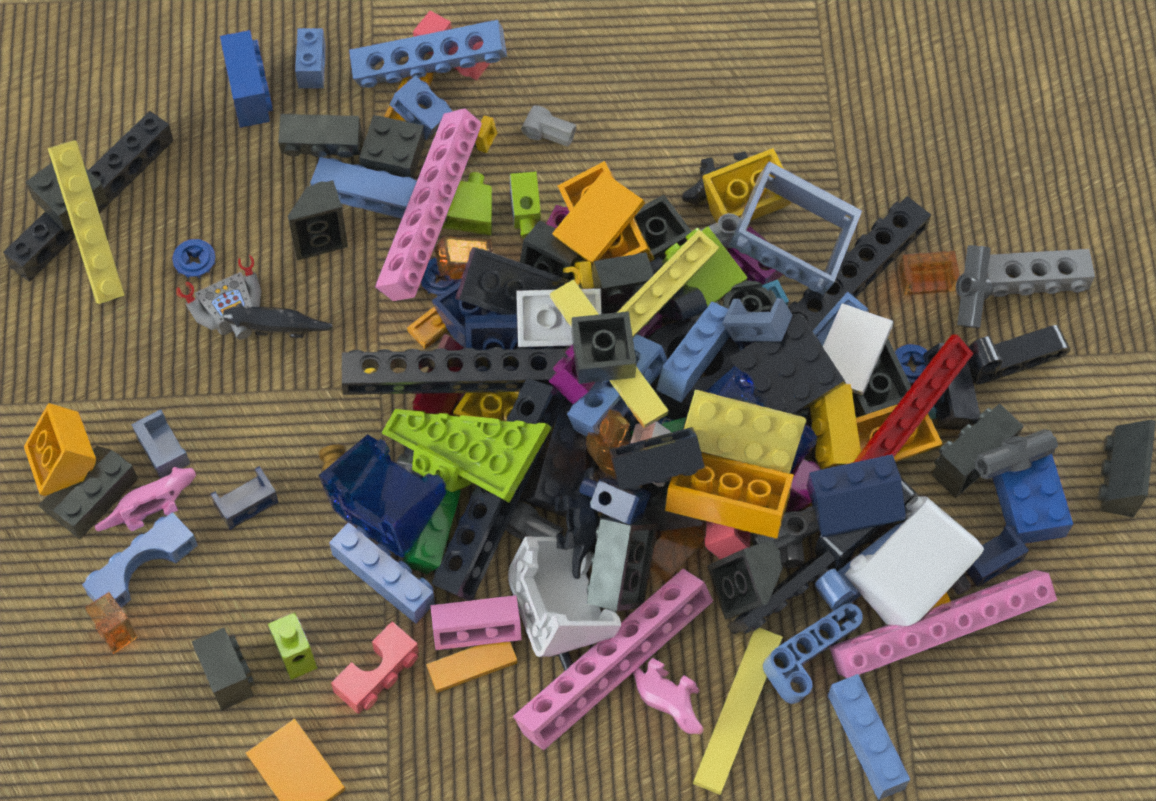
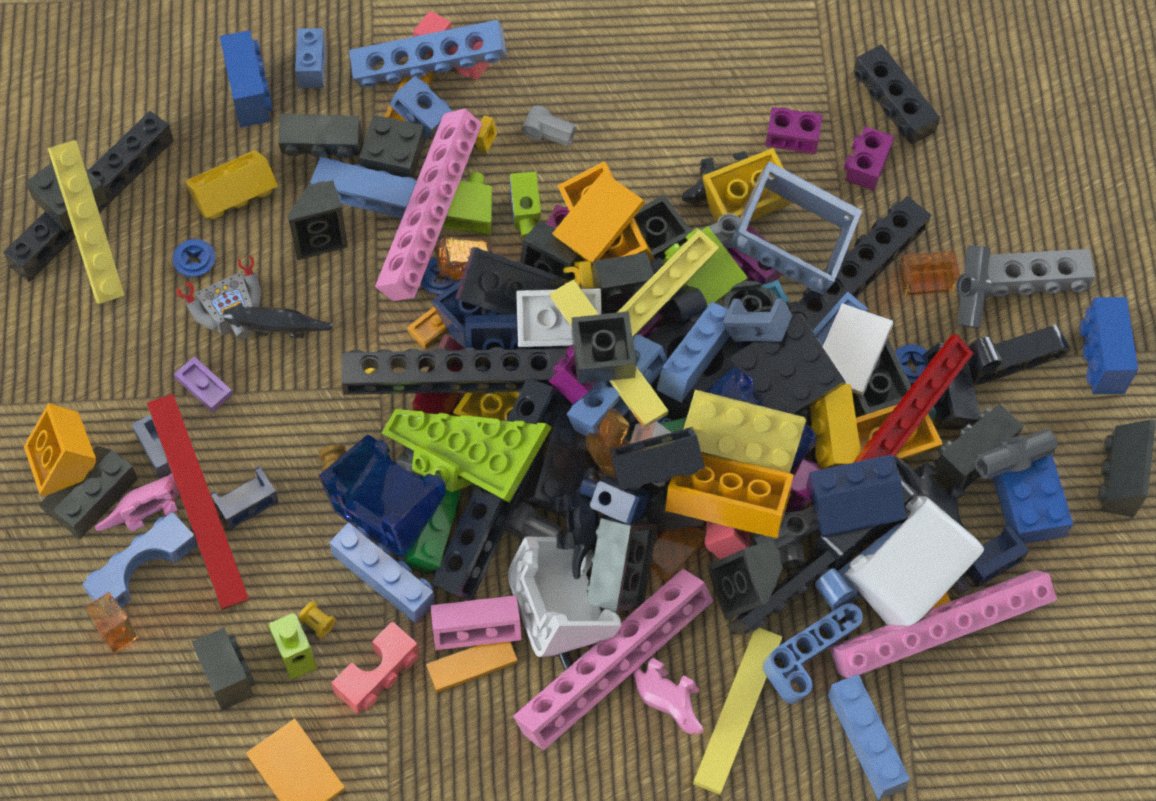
none -> red tile [147,394,249,610]
none -> medium lavender plate [174,356,233,412]
none -> yellow slope [184,150,278,219]
none -> yellow bush [298,601,336,639]
none -> magenta brick [765,107,823,154]
none -> magenta brick [843,127,894,191]
none -> black brick [853,44,940,145]
none -> black animal [894,456,966,530]
none -> blue brick [1079,297,1138,395]

